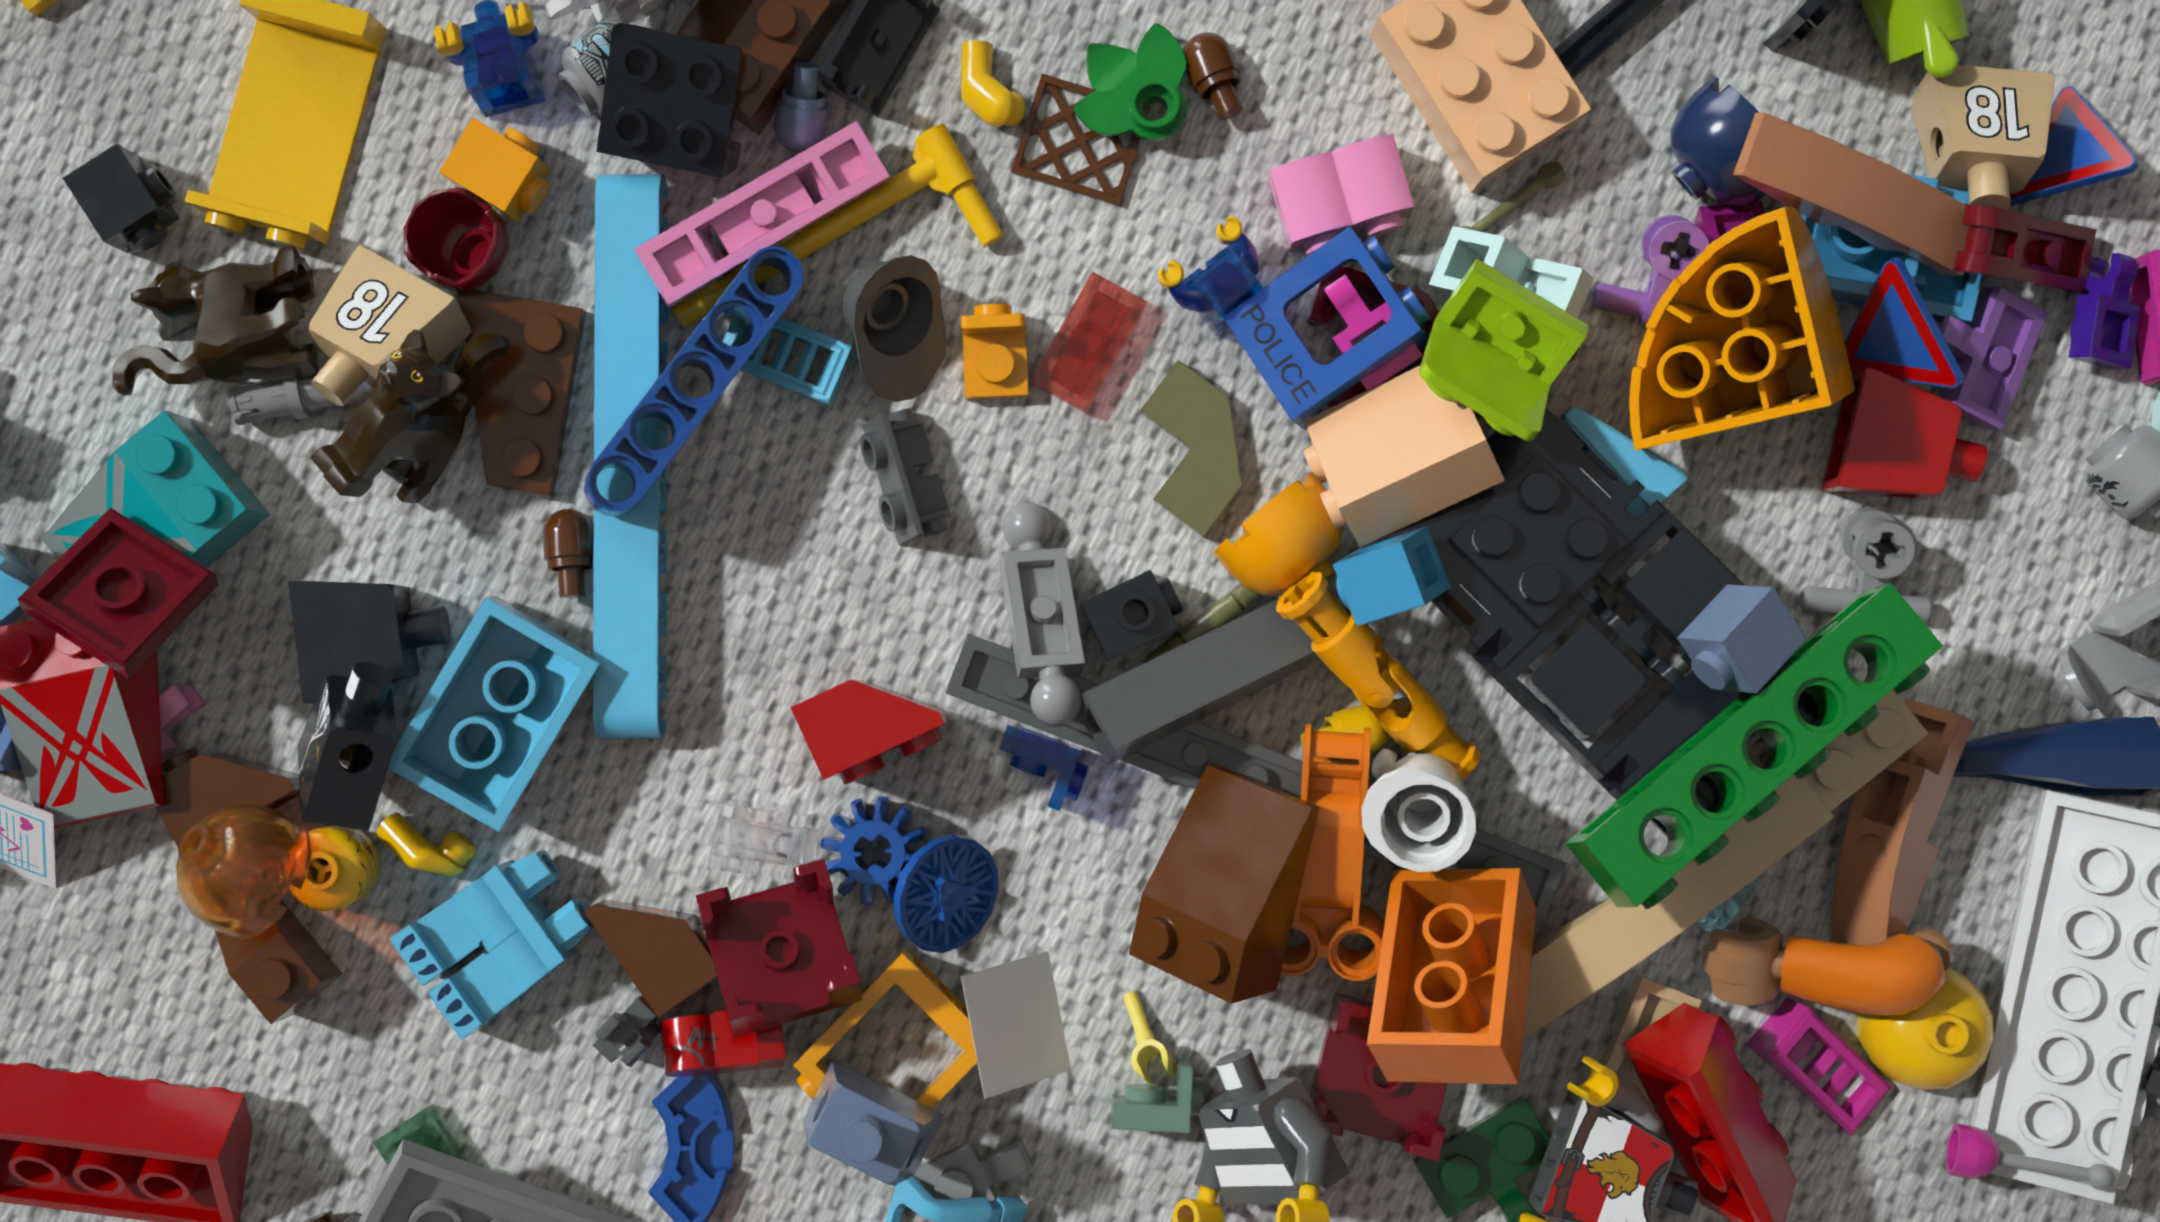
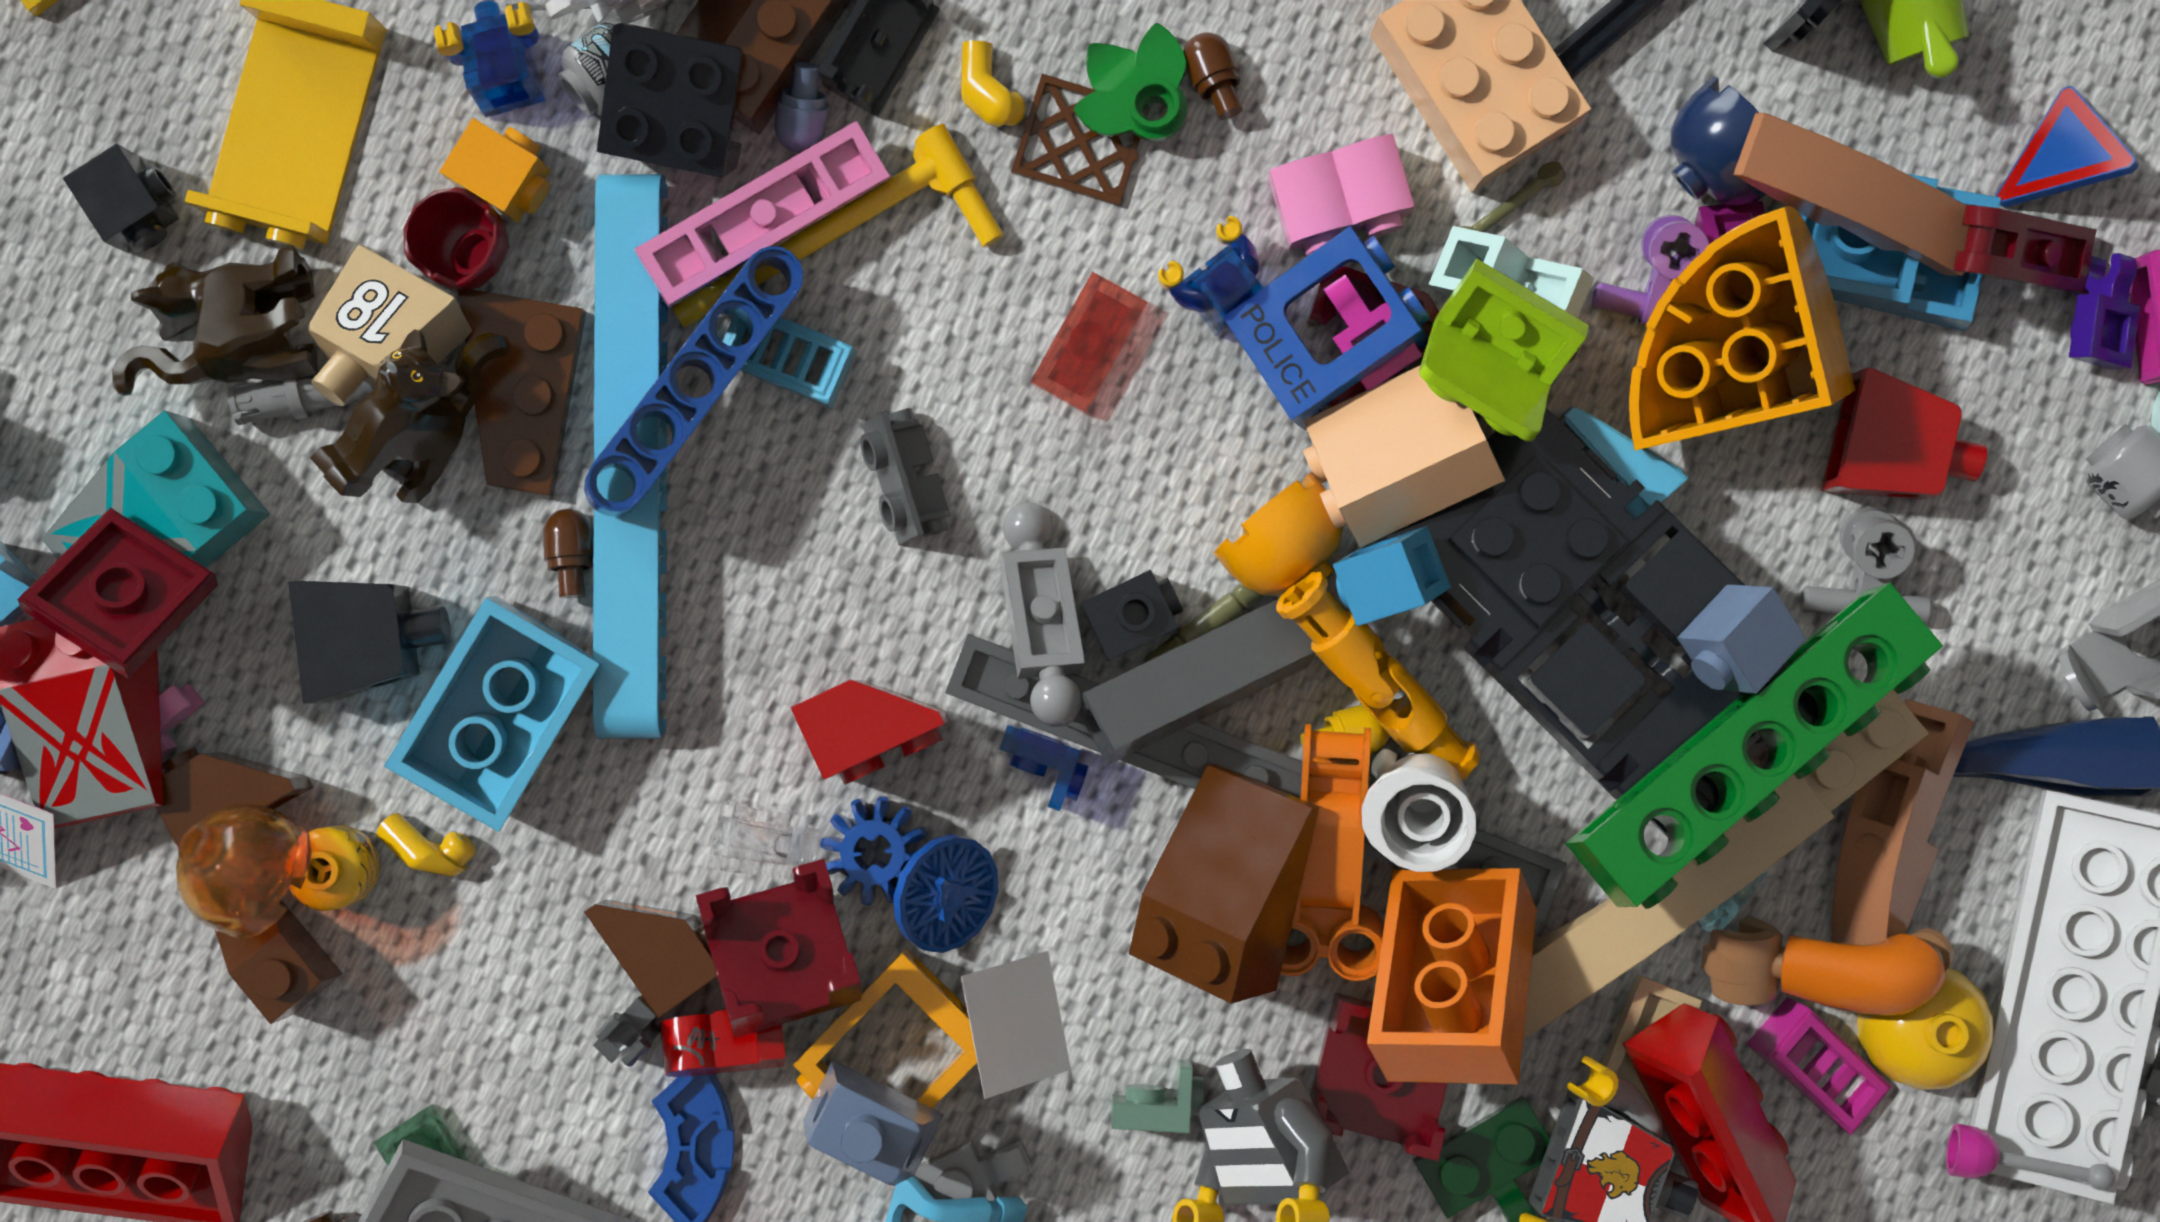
black torso [297,662,397,831] -> none
medium azure hips [389,850,595,1040] -> none
dark grey piece [842,255,946,402] -> none
light orange bracket [960,304,1029,400] -> none
light yellow hand [1123,991,1177,1085] -> none
olive tile [1140,360,1242,537] -> none
piece [1844,257,1964,389] -> none
tan torso [1912,65,2055,210] -> none
medium lavender plate [1934,287,2048,430] -> none

